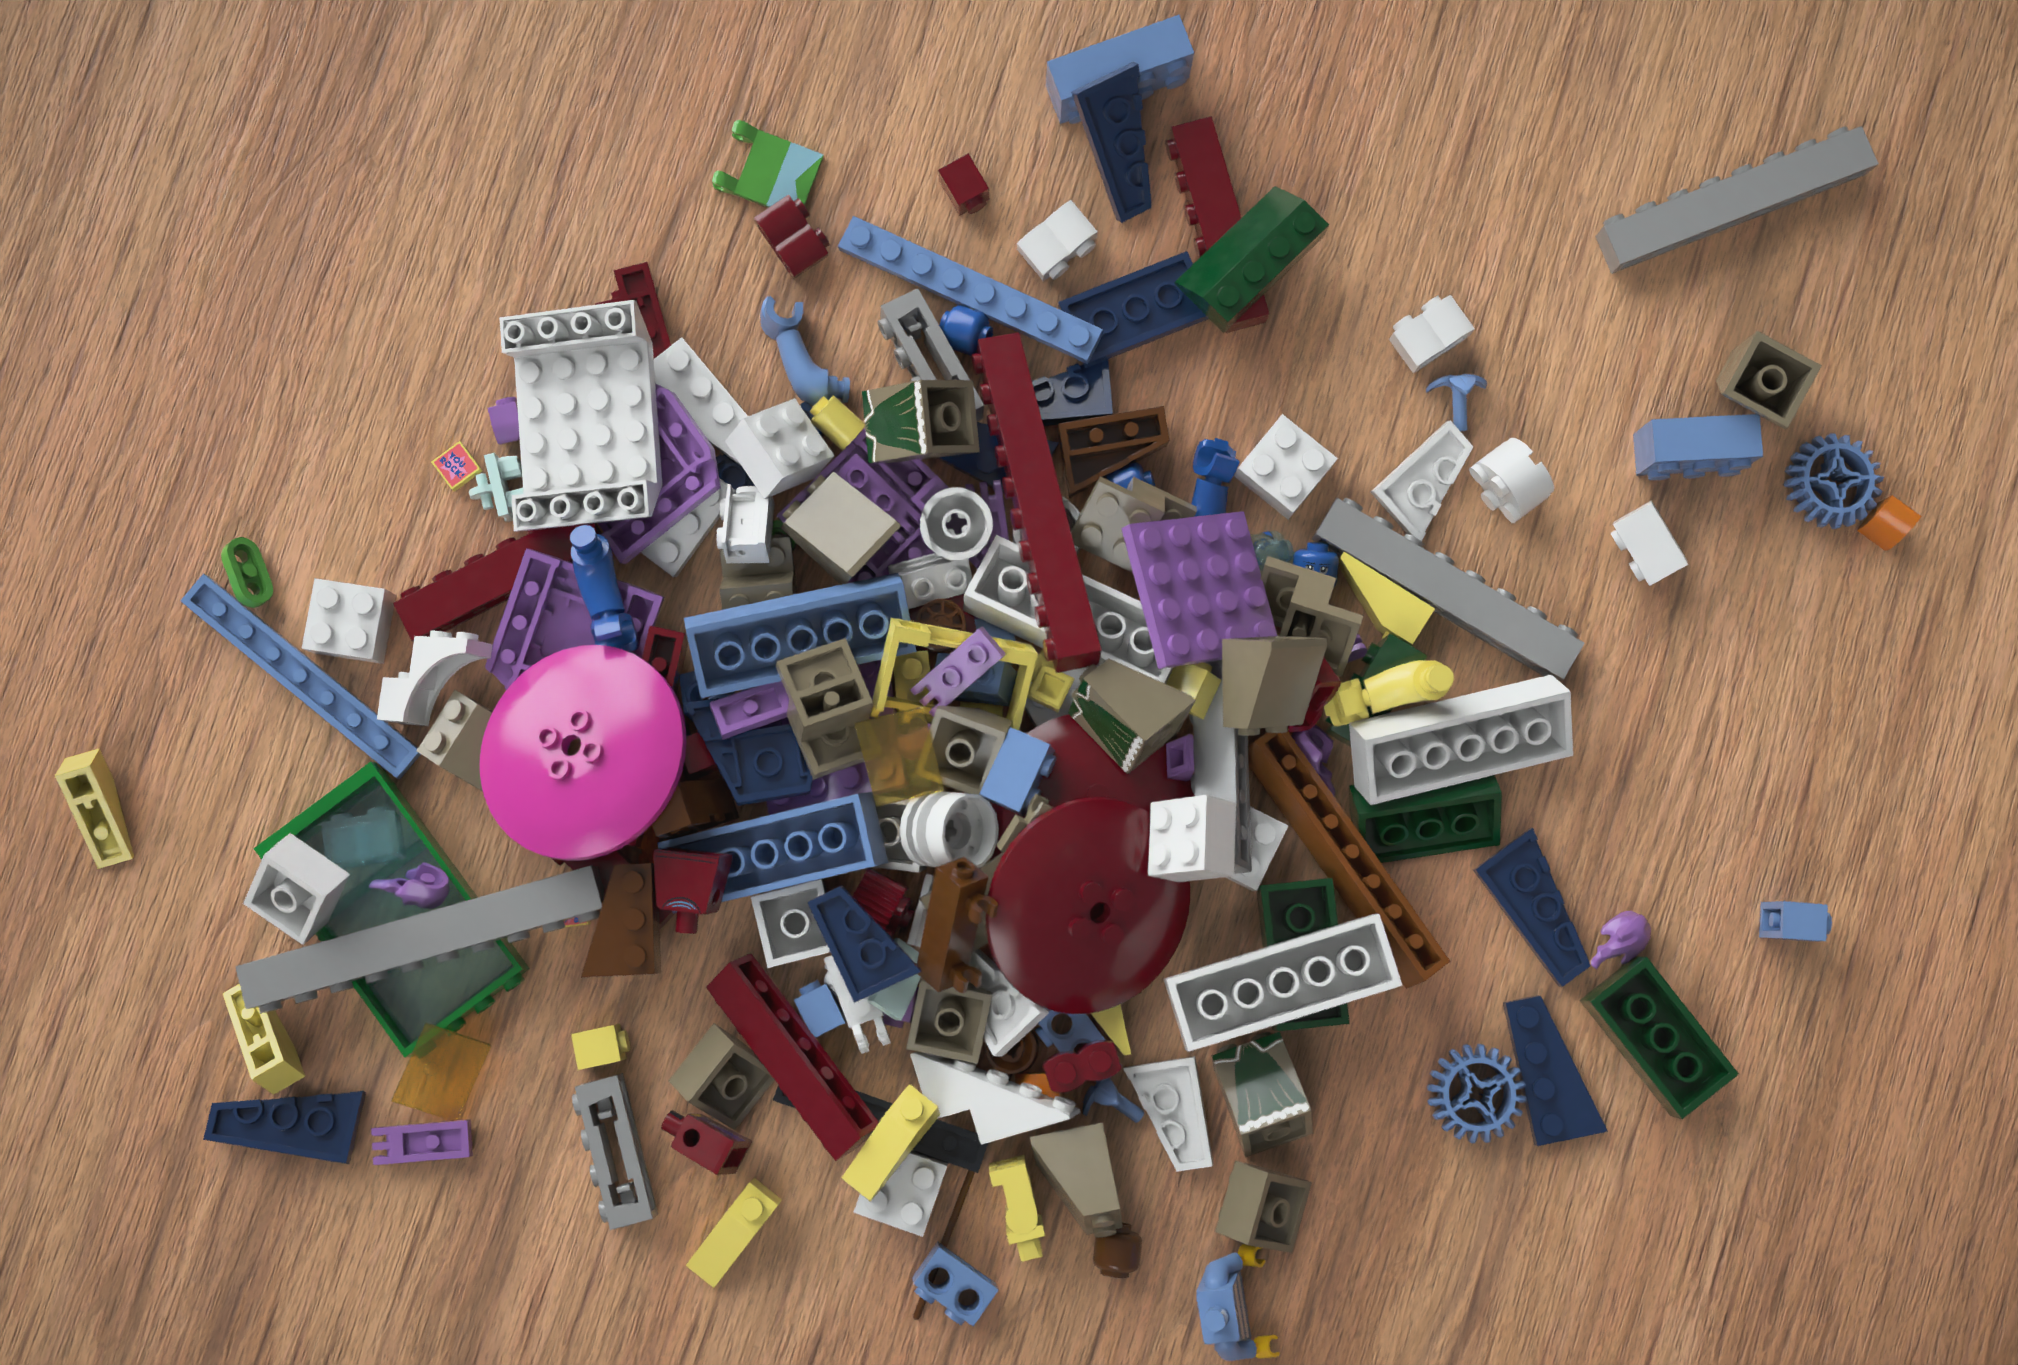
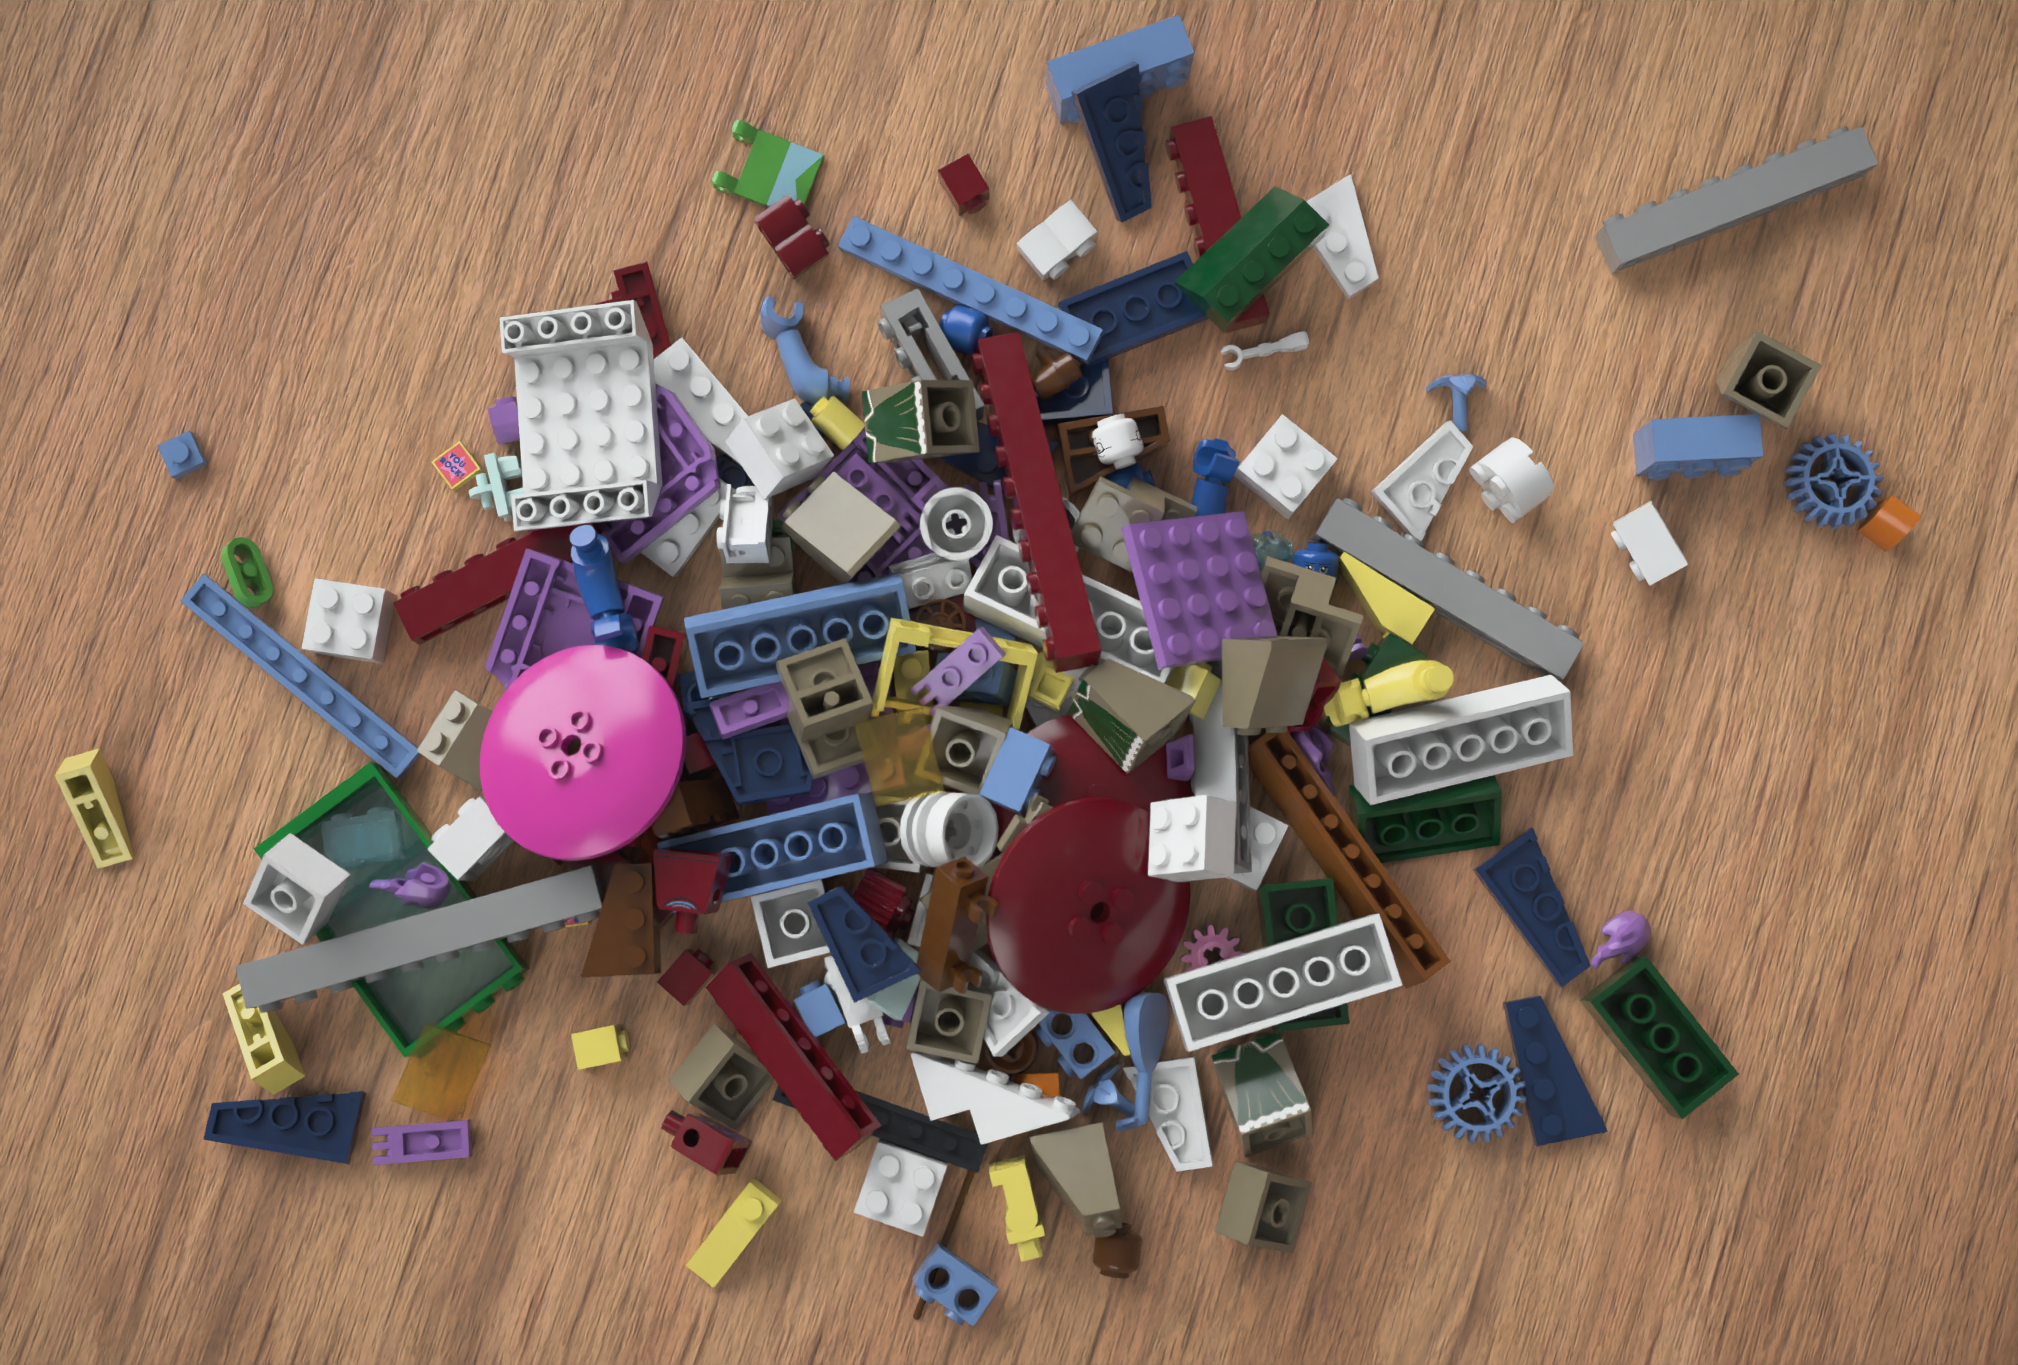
white arch [377,631,493,726] -> none
light grey brick [572,1073,658,1230] -> none
light yellow slope [842,1084,940,1202] -> none
dark red brick [1043,1040,1122,1092] -> none
medium blue torso [1196,1244,1280,1361] -> none
white brick [1389,295,1475,373] -> none
medium blue brick [1759,901,1832,941] -> none
none -> medium blue plate [158,431,208,480]
none -> white brick [427,797,514,881]
none -> dark red brick [657,948,717,1006]
none -> reddish brown piece [1031,347,1082,401]
none -> white head [1092,414,1144,470]
none -> medium blue piece [1116,992,1169,1131]
none -> bright pink gear [1179,924,1245,972]
none -> white piece [1221,331,1309,371]
none -> white wing [1306,174,1379,300]

